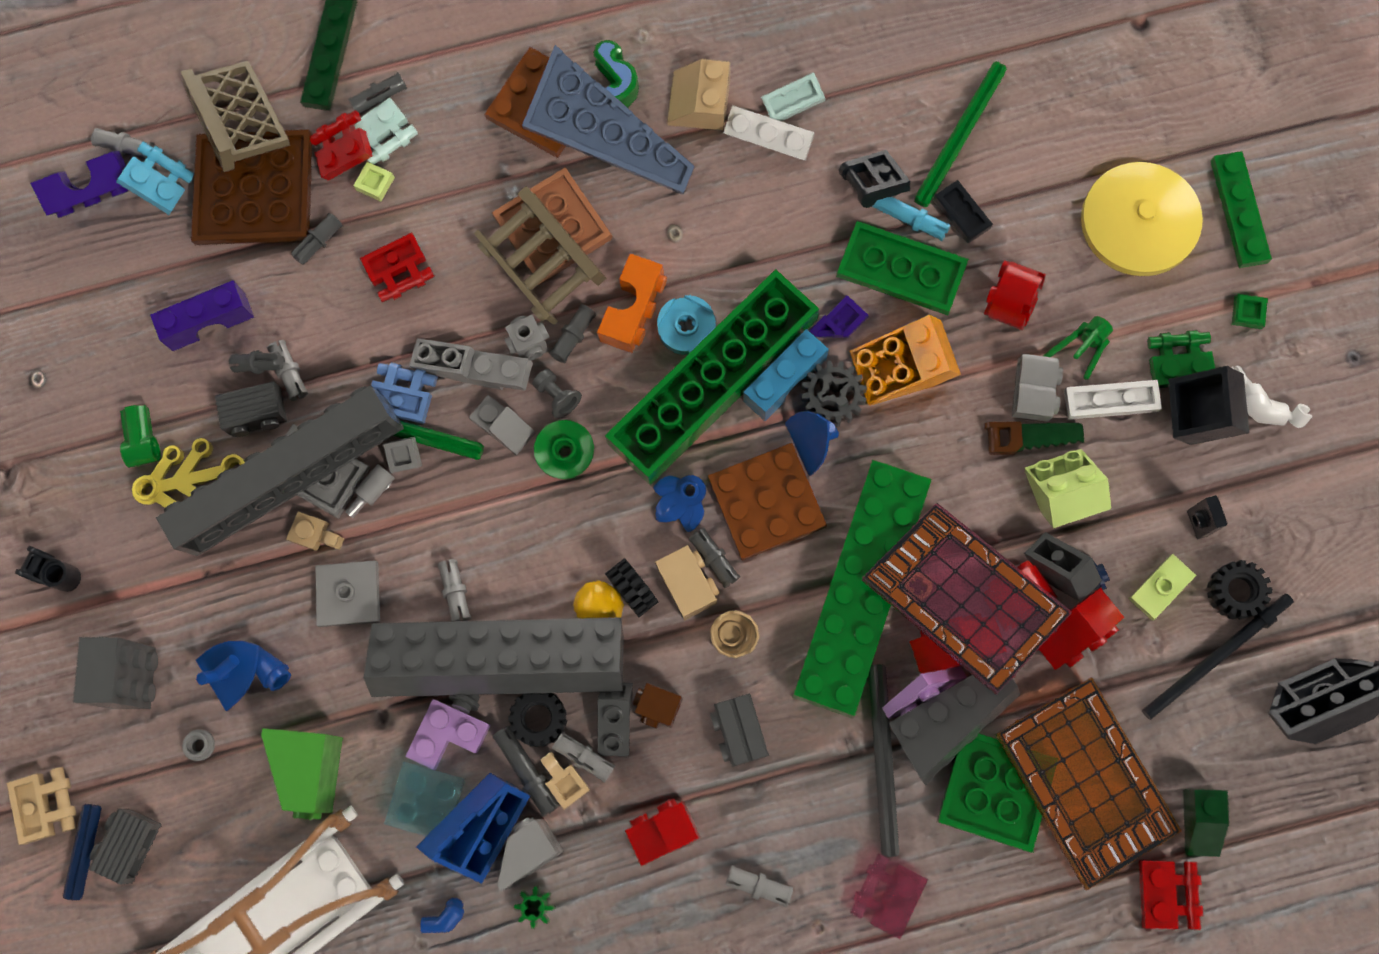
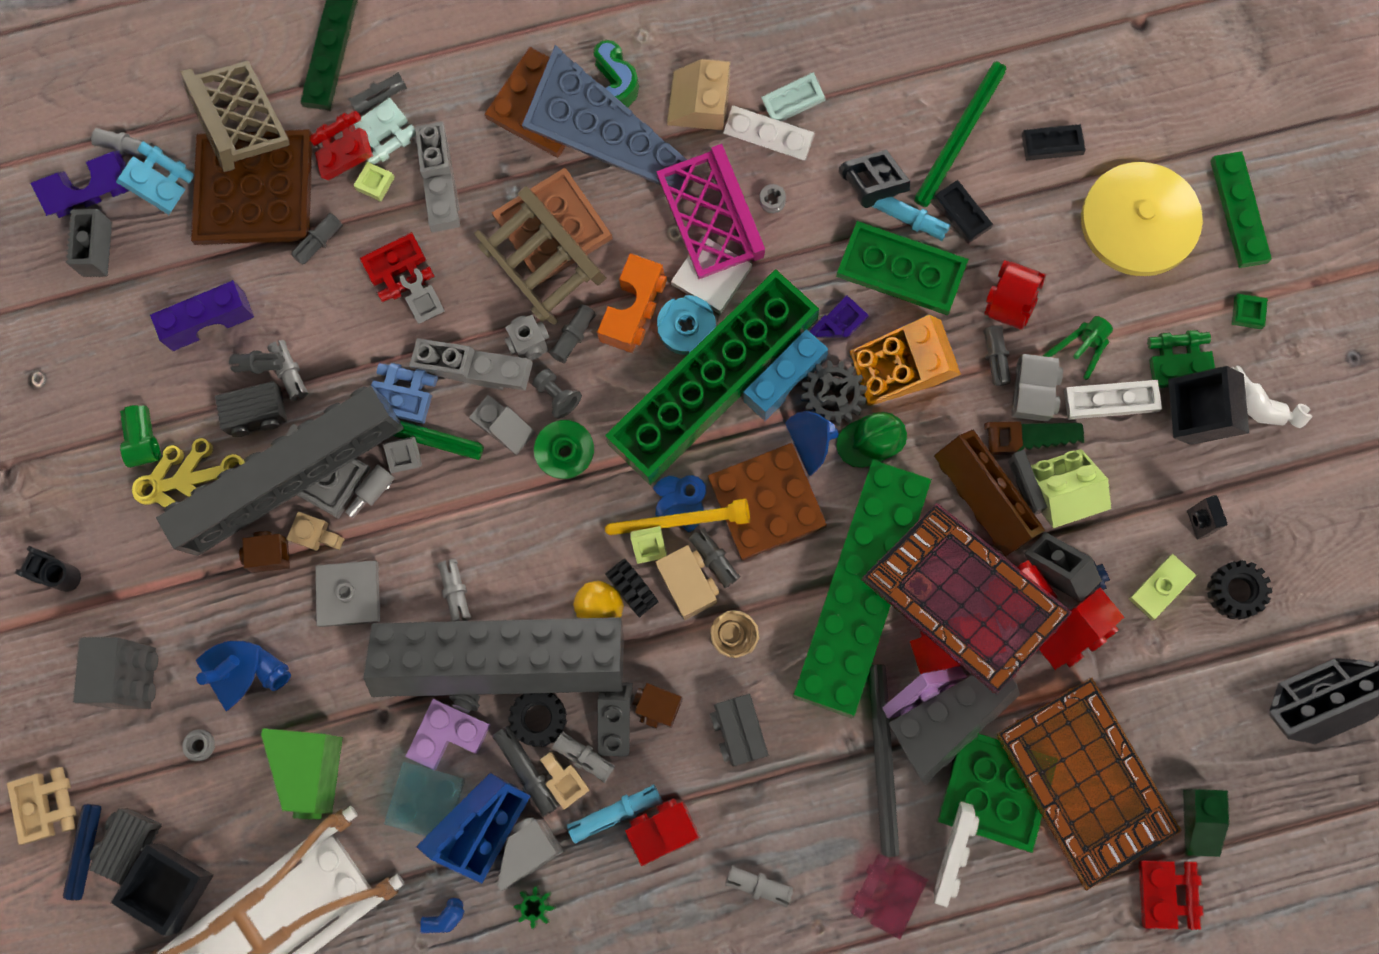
black bar [1142,593,1294,720] -> none
none -> dark grey brick [66,209,112,277]
none -> black piece [111,843,214,936]
none -> reddish brown brick [239,531,290,573]
none -> light grey plate [400,268,445,324]
none -> light grey slope [415,121,460,232]
none -> medium azure pin [567,784,662,844]
none -> yellow piece [605,499,750,535]
none -> yellowish green plate [630,526,667,564]
none -> dark pink fence [656,144,765,279]
none -> white tile [671,235,752,315]
none -> light grey bush [760,184,786,213]
none -> green piece [836,412,907,468]
none -> white plate [933,801,979,907]
none -> reddish brown brick [934,429,1045,557]
none -> dark grey axle [983,325,1011,386]
none -> dark grey tile [1008,450,1047,515]
none -> black plate [1021,124,1086,161]

